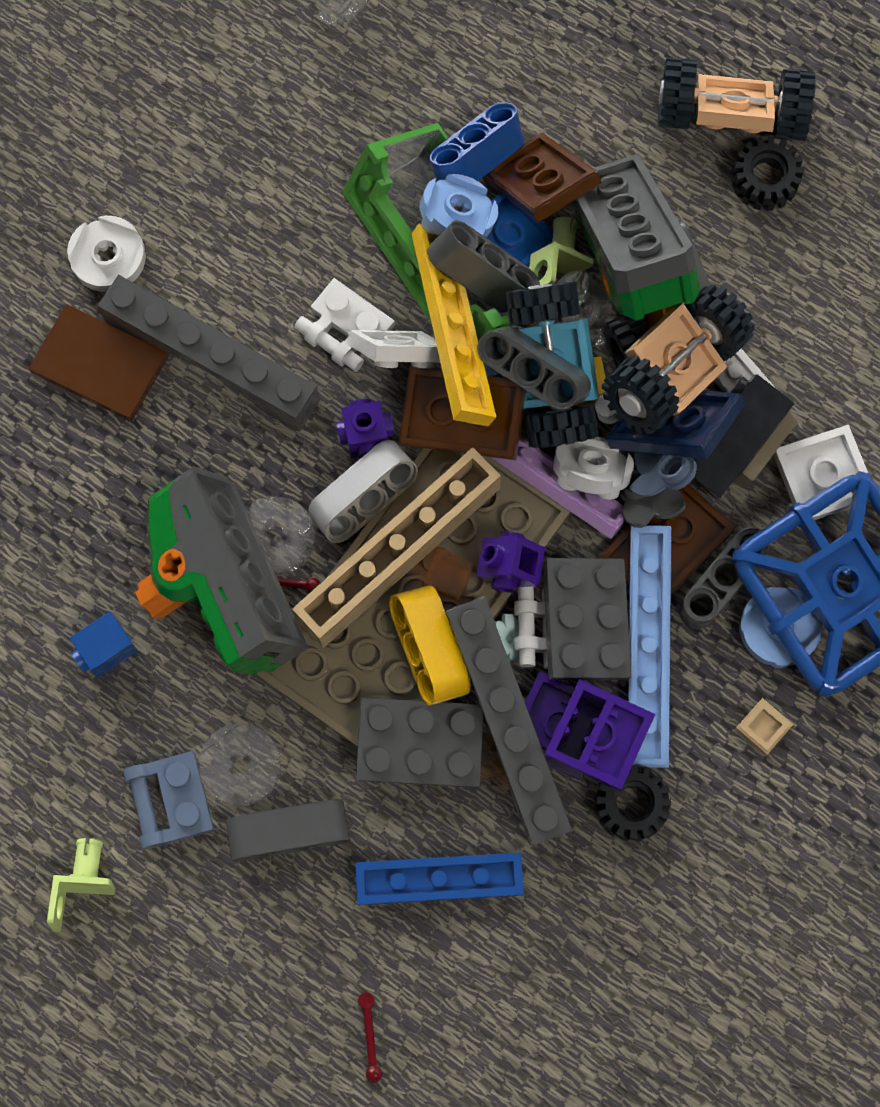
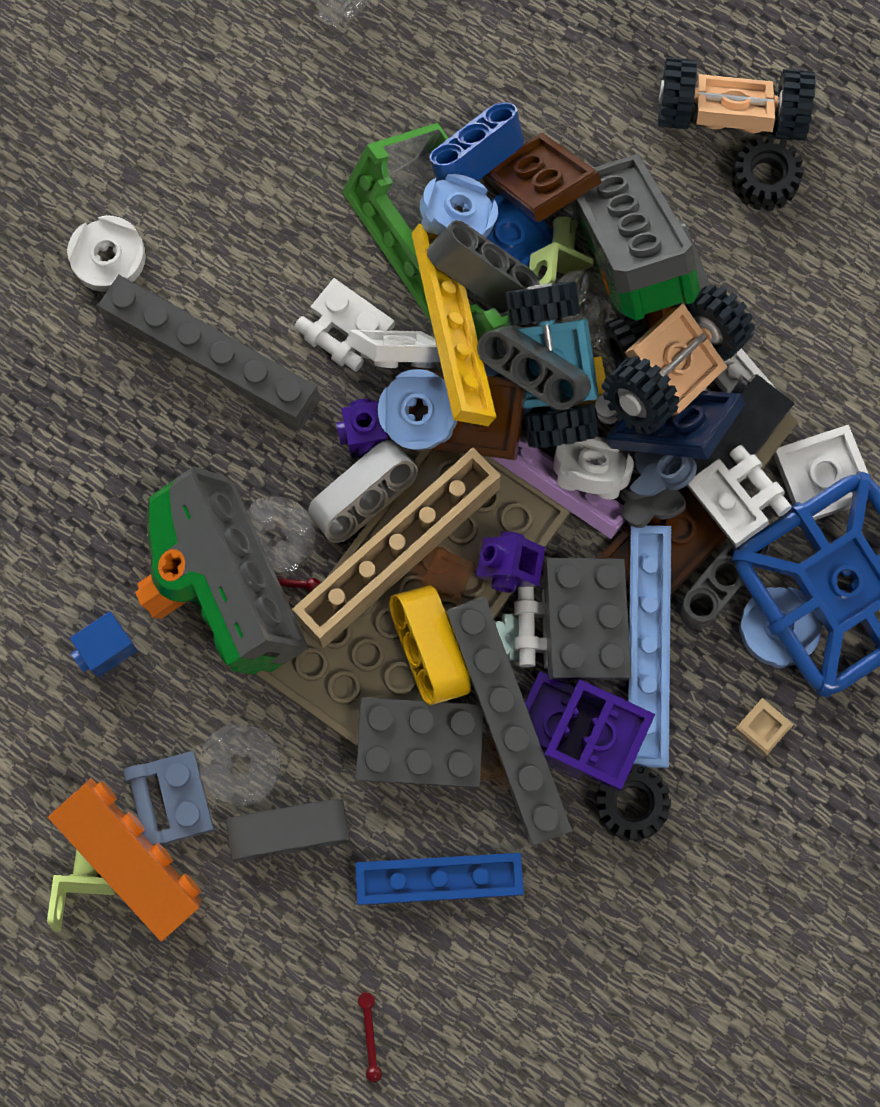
reddish brown tile [28,304,169,422] -> none
none -> orange brick [47,778,202,942]
none -> light blue plate [378,369,458,450]
none -> white plate [687,445,792,548]

